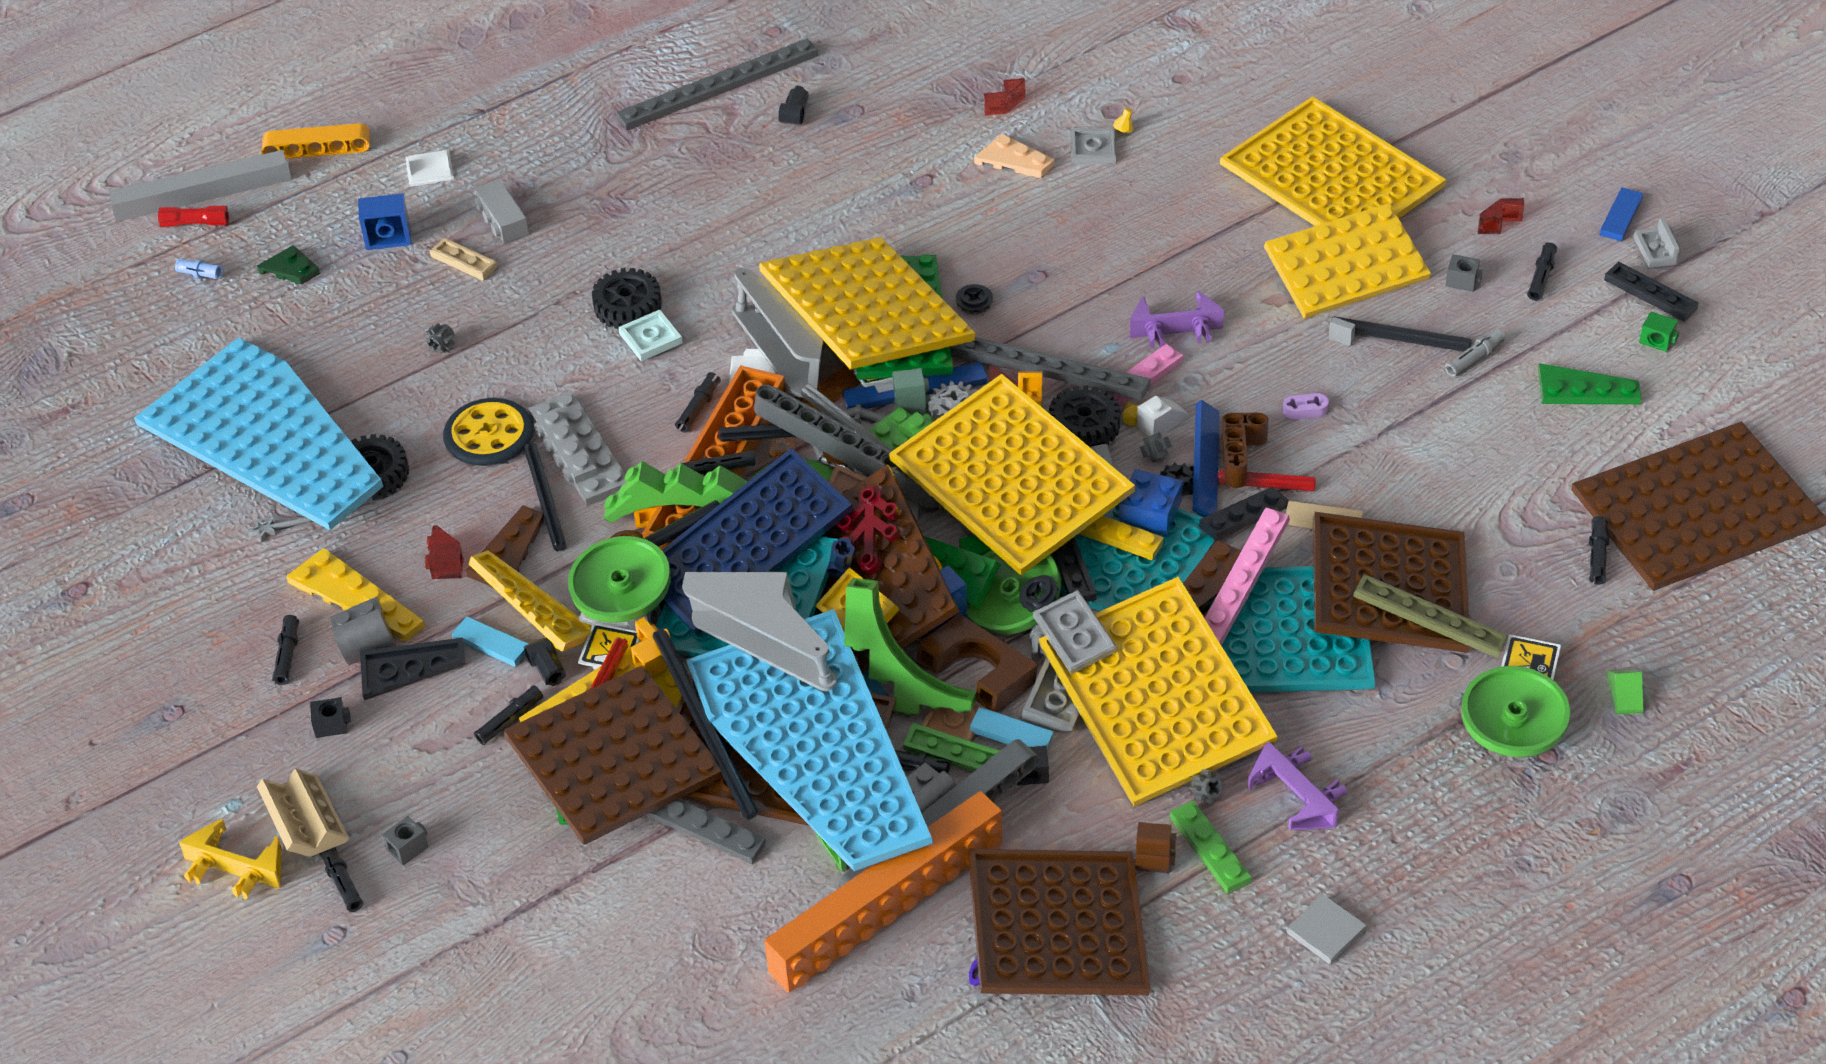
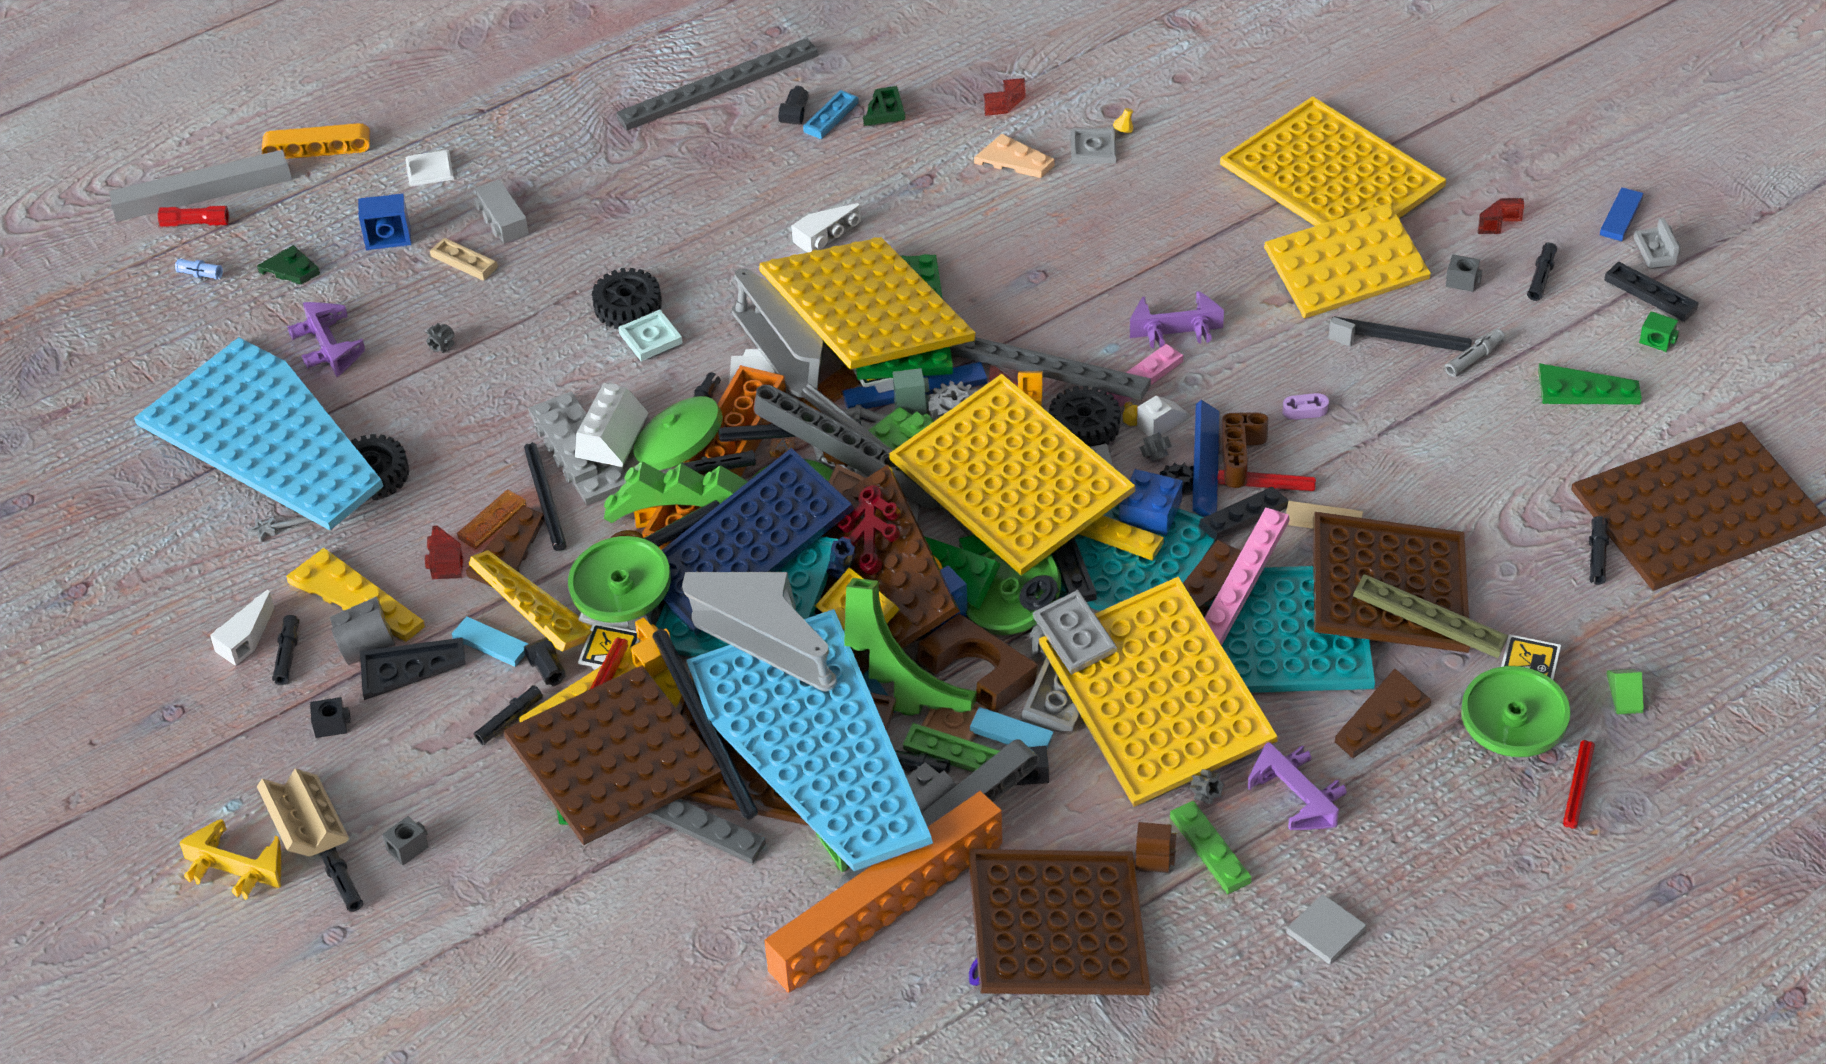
wedge [443,398,534,466] -> none
black gear [956,284,993,314] -> none
none -> white slope [210,590,275,666]
none -> medium lavender hose [287,302,365,377]
none -> clear orange plate [457,489,527,549]
none -> white slope [575,383,648,467]
none -> bright green dish [633,396,723,470]
none -> white slope [792,203,861,252]
none -> dark azure tile [803,90,859,139]
none -> dark green wing [863,86,905,126]
none -> reddish brown wing [1335,669,1431,758]
none -> red axle [1563,740,1595,829]

